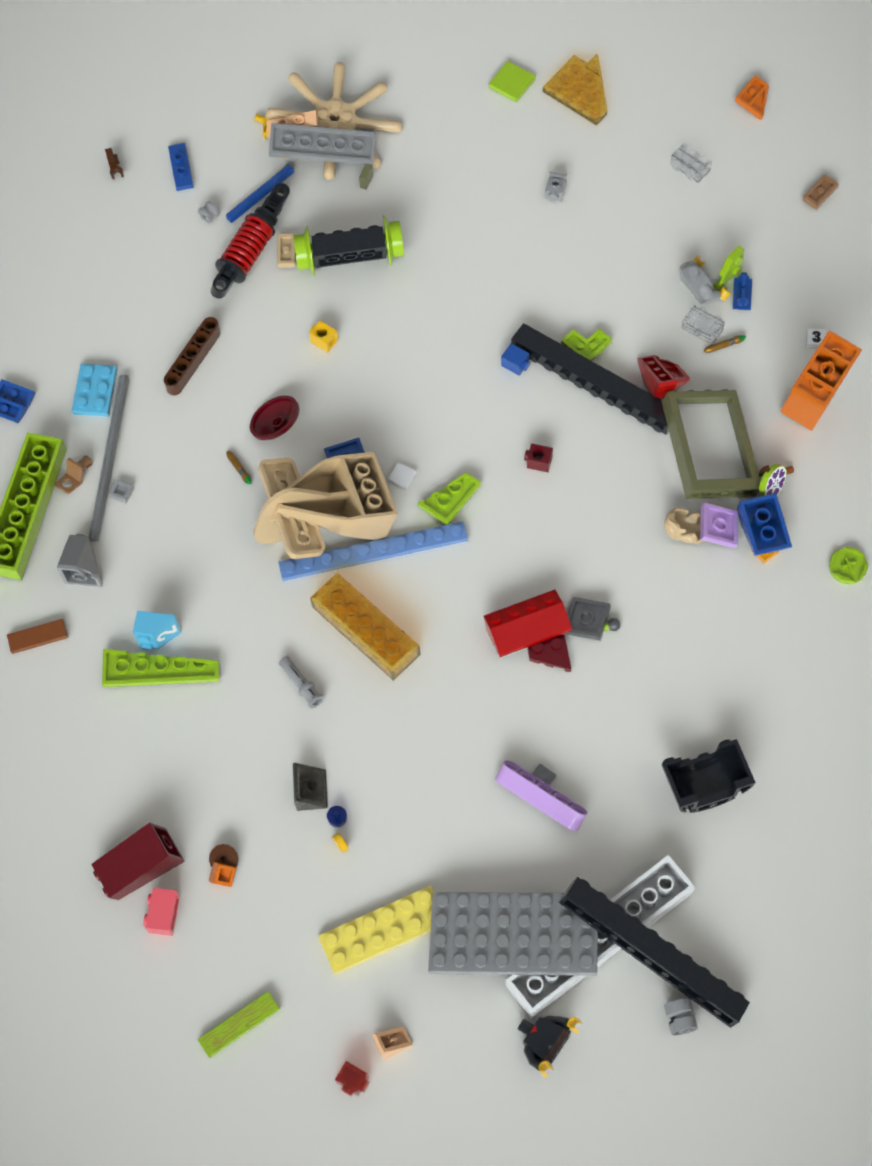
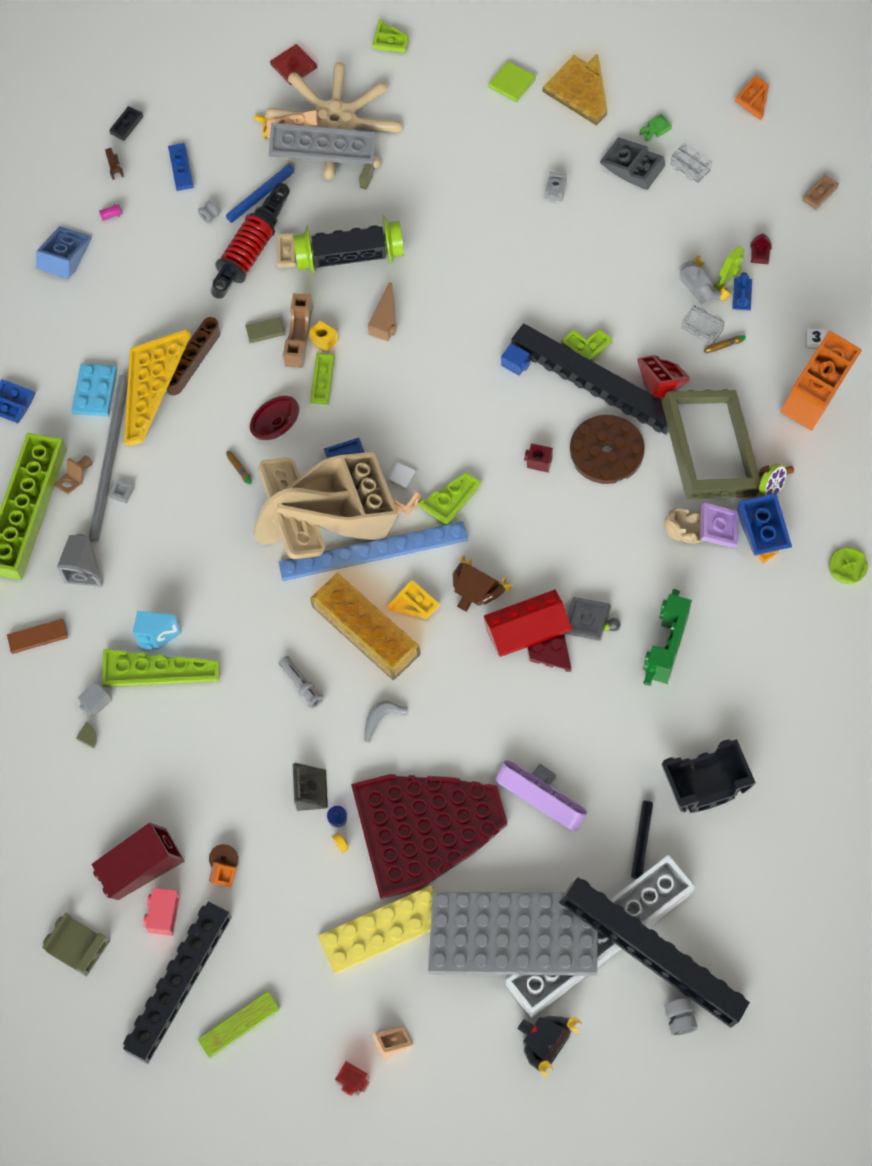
none -> medium blue slope [36,226,92,279]
none -> olive panel [42,912,110,977]
none -> olive tile [76,721,97,748]
none -> light grey brick [78,682,111,717]
none -> dark pink pin [99,204,123,221]
none -> black plate [109,106,143,141]
none -> black brick [123,901,232,1064]
none -> yellow wing [124,329,191,446]
none -> olive tile [245,317,285,343]
none -> clear red plate [270,44,317,86]
none -> medium nougat arch [283,293,313,368]
none -> lime tile [310,353,335,405]
none -> dark red wing [351,774,508,900]
none -> light grey piece [364,700,408,743]
none -> medium nougat slope [368,282,397,341]
none -> lime wing [372,19,409,53]
none -> yellow wing [387,580,441,620]
none -> light nougat bracket [392,492,422,518]
none -> reddish brown torso [452,556,513,612]
none -> reddish brown plate [570,415,645,484]
none -> dark grey slope [600,137,666,190]
none -> black axle [631,800,653,879]
none -> bright green plate [639,114,672,141]
none -> green brick [643,589,692,686]
none -> dark red tile [750,233,772,264]

